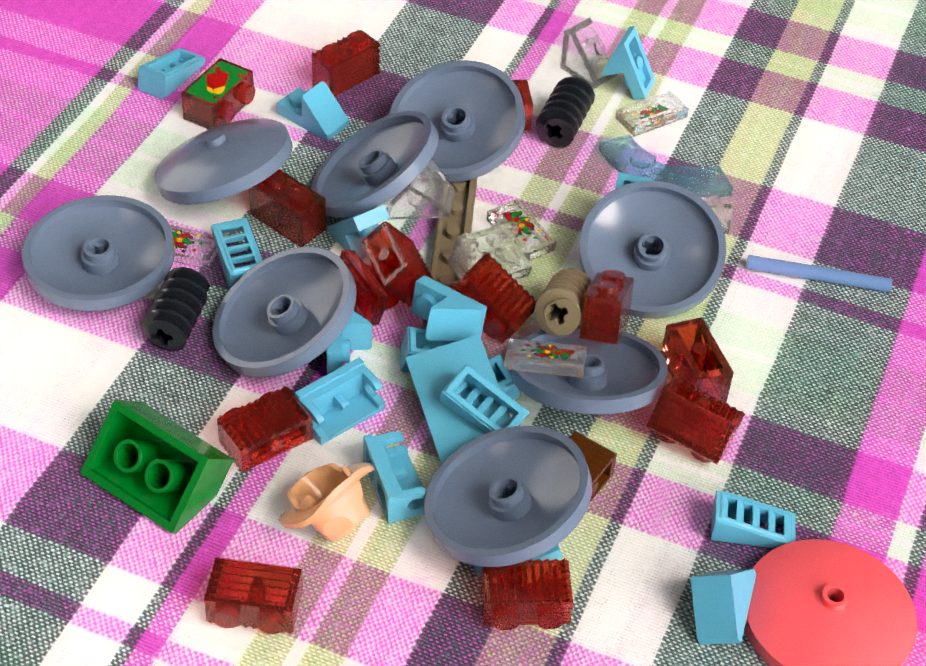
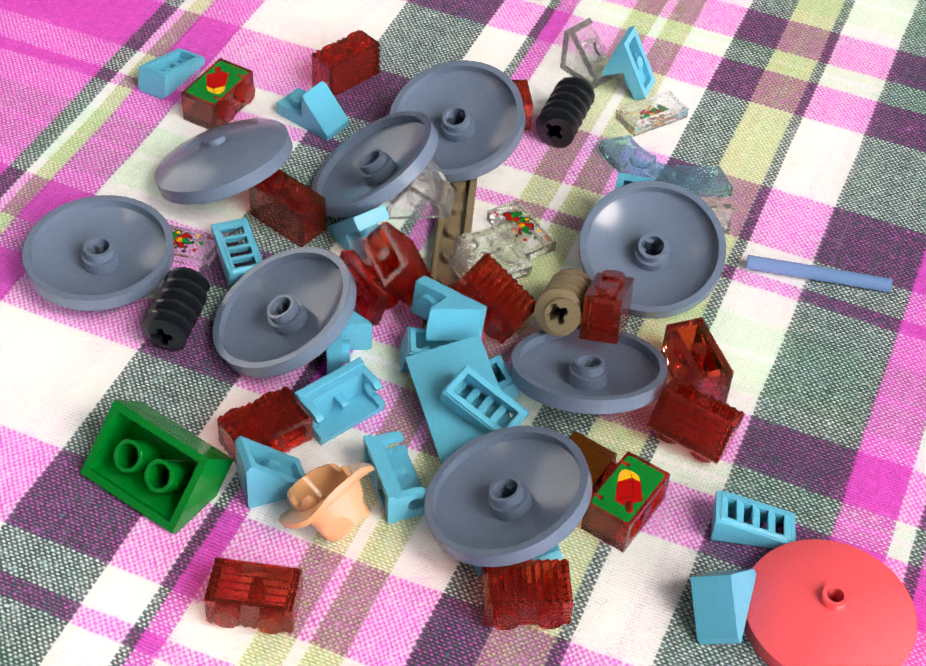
clear tile [504,338,588,378] -> none
none -> medium azure slope [235,436,305,509]
none -> brick [581,451,670,553]

